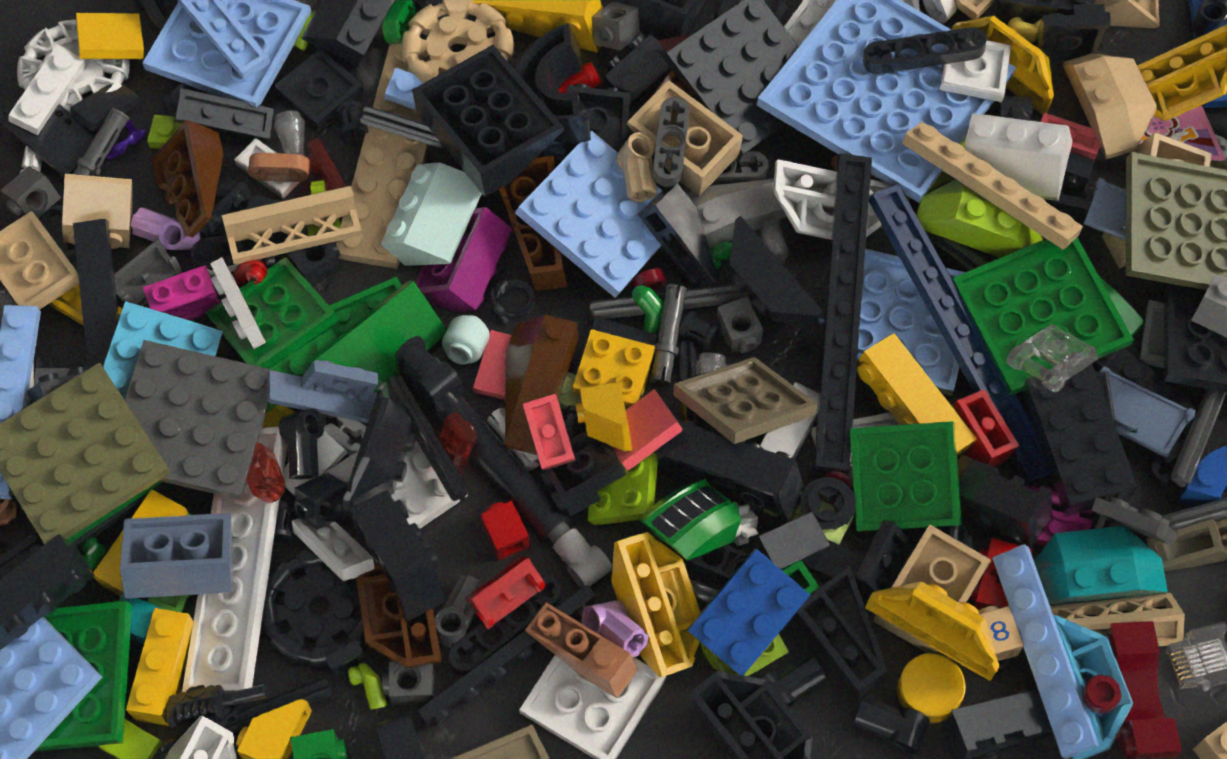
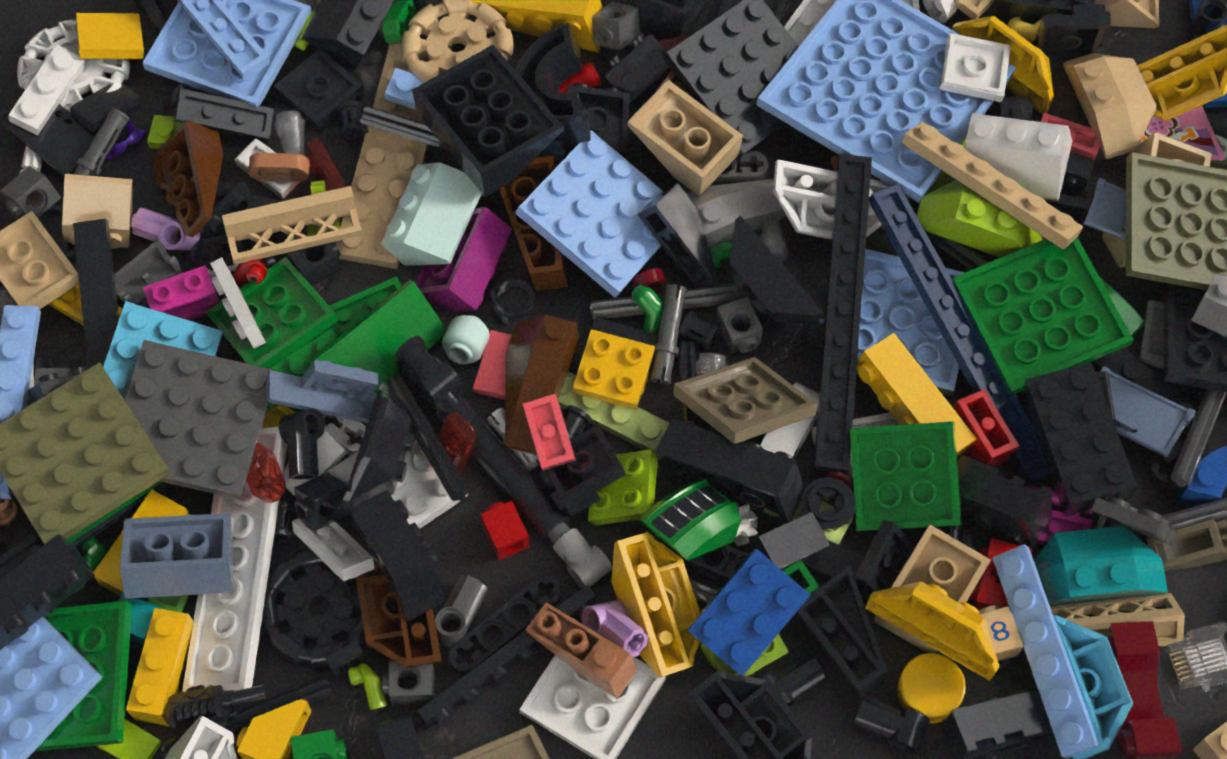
red hinge [465,557,546,629] -> none
yellow slope [575,382,632,452] -> none
coral tile [610,389,683,471] -> none
tan piece [616,132,657,202] -> none
dark grey beam [652,97,690,187] -> none
black beam [863,27,986,74] -> none
clear plate [1007,324,1098,392] -> none
dark red tile [1082,675,1121,714] -> none

